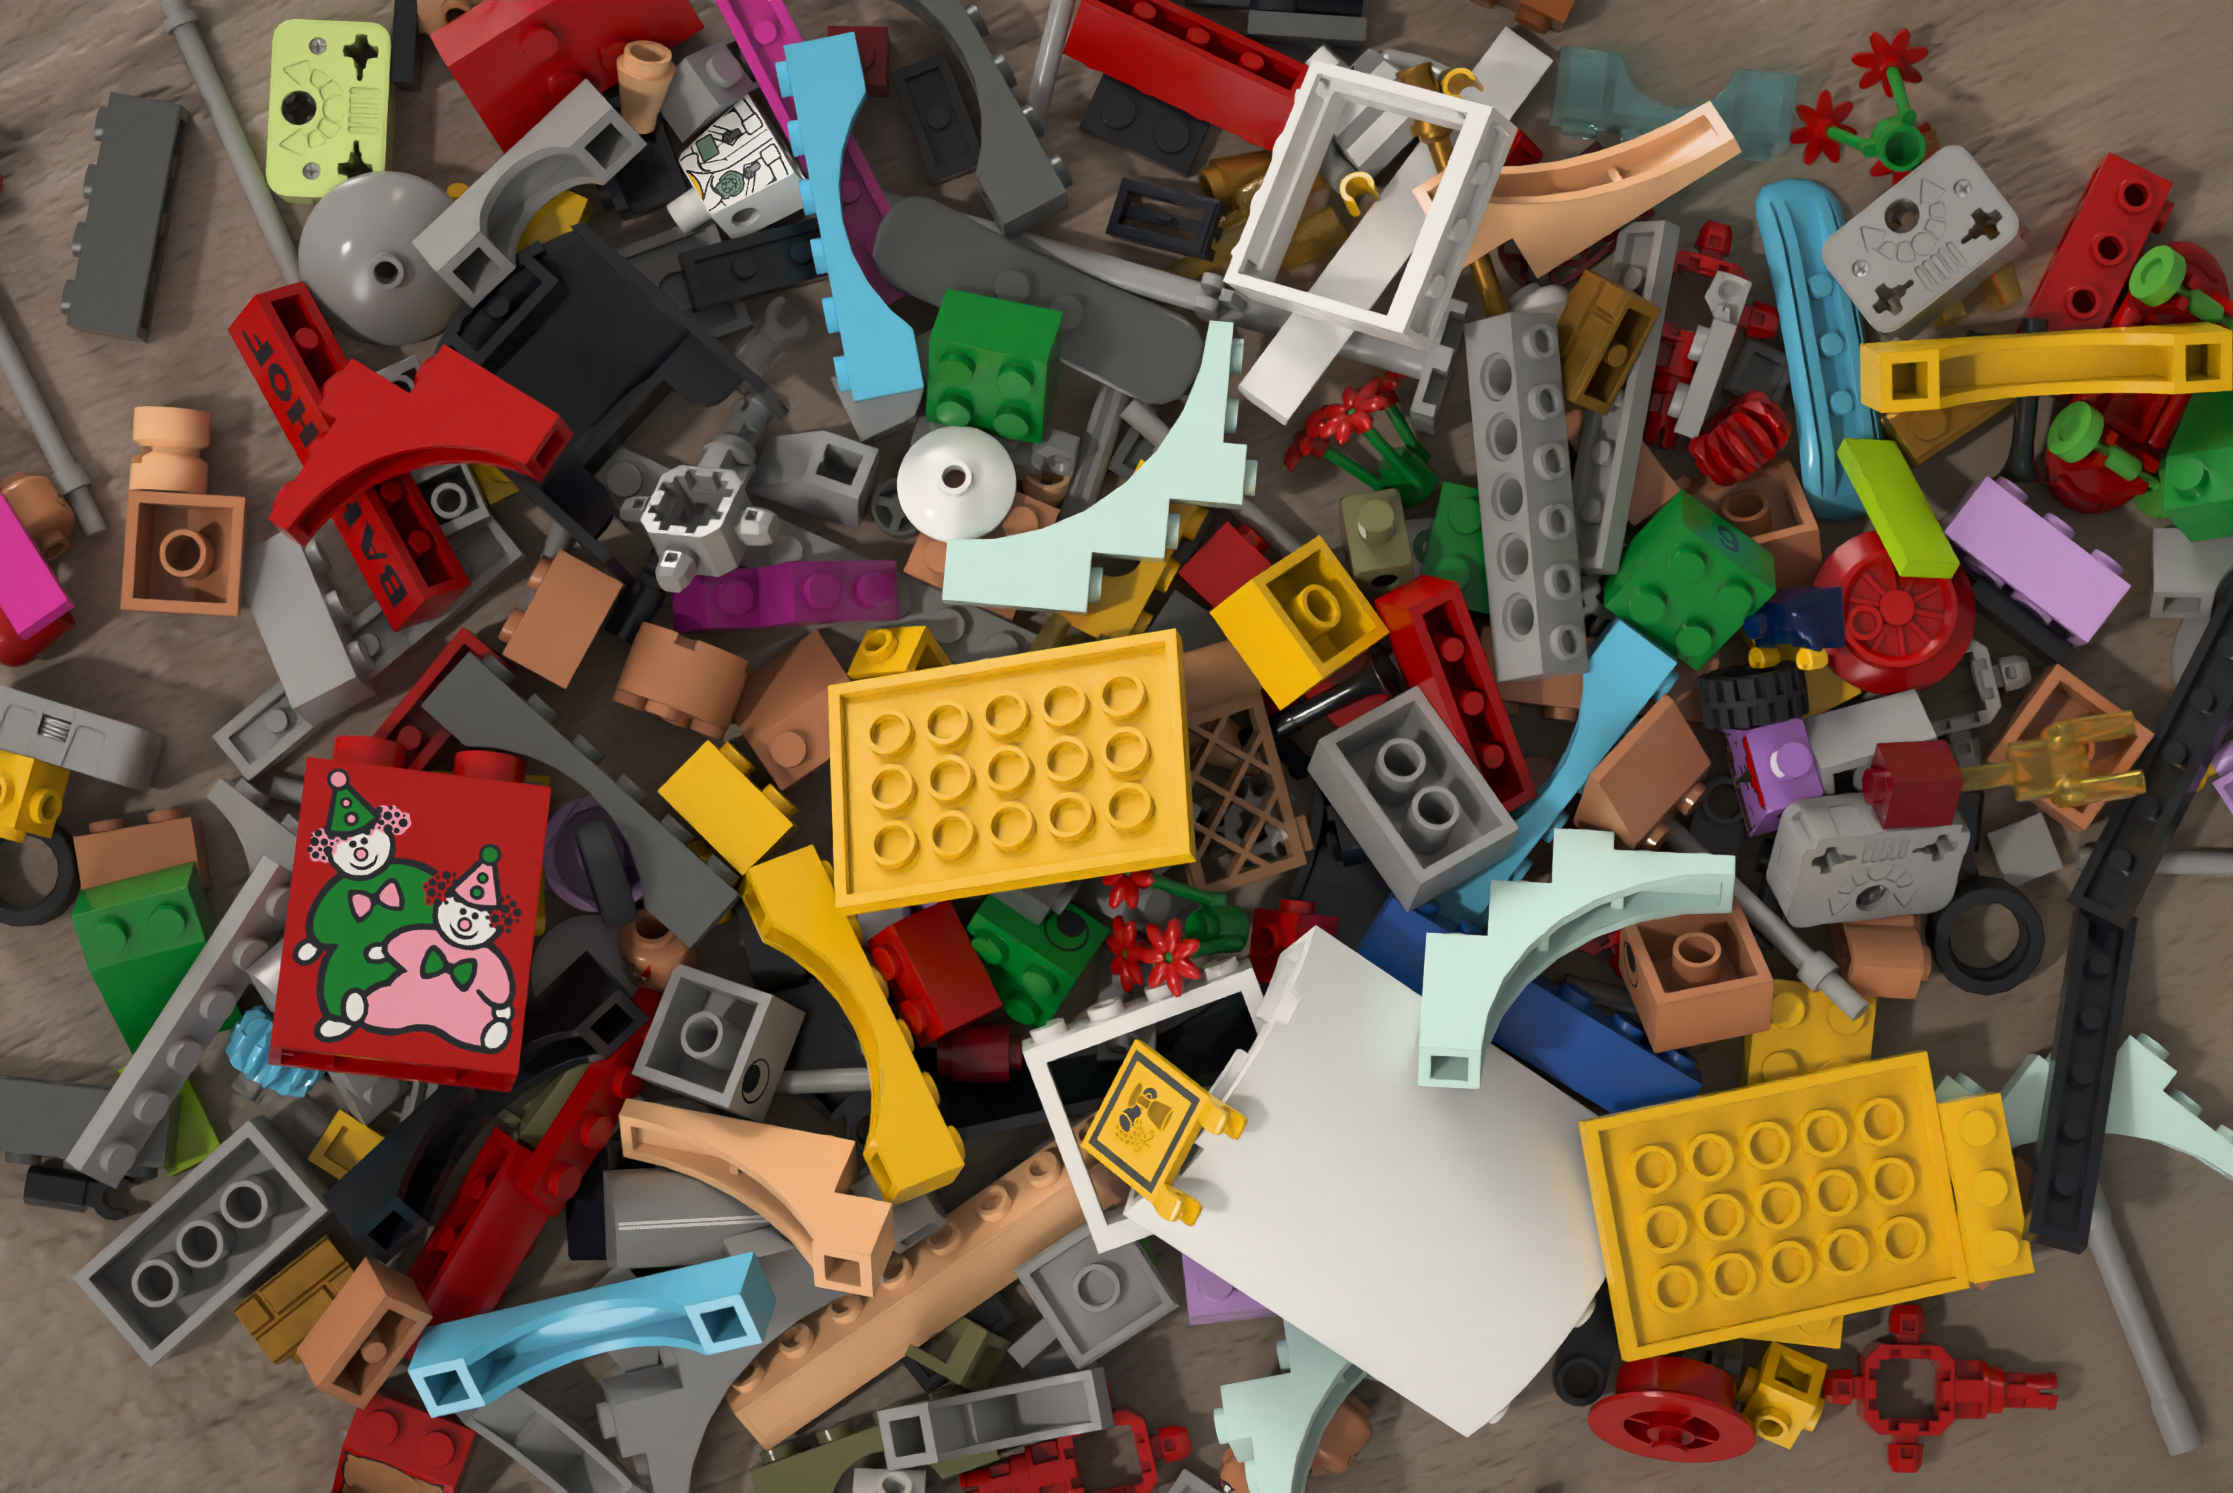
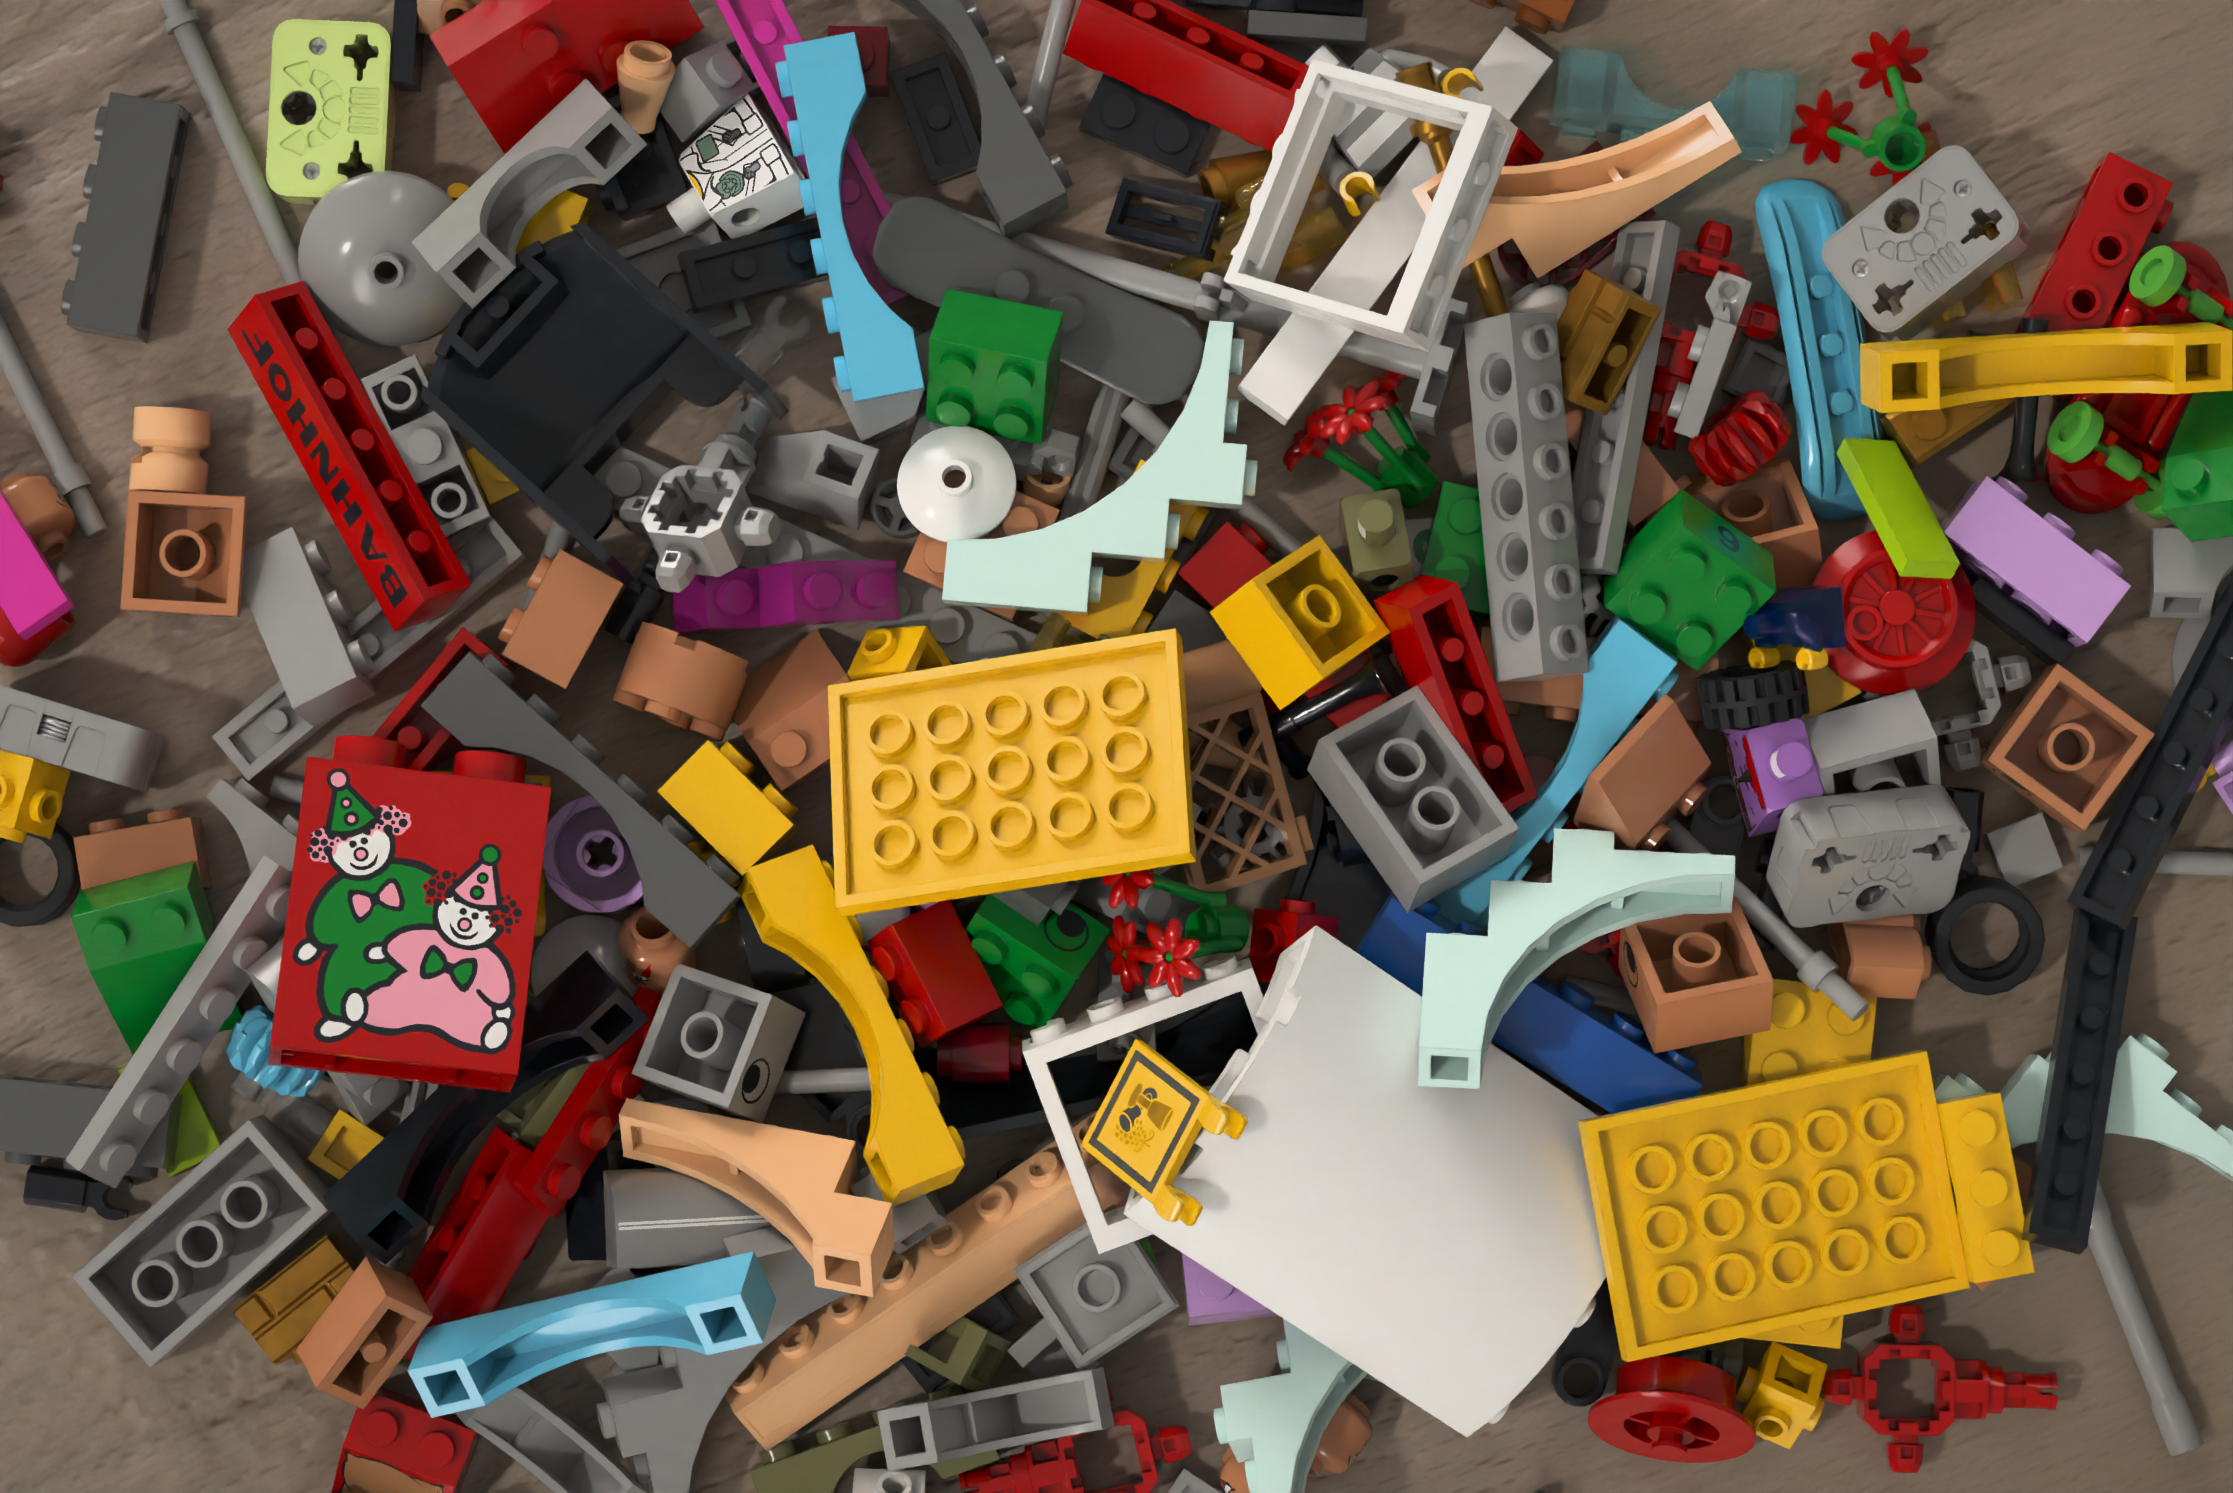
red arch [268,344,574,548] -> none
black tyre [575,819,637,929] -> none
dark red brick [1862,740,1964,829] -> none
clear yellow plant [1960,710,2146,808] -> none

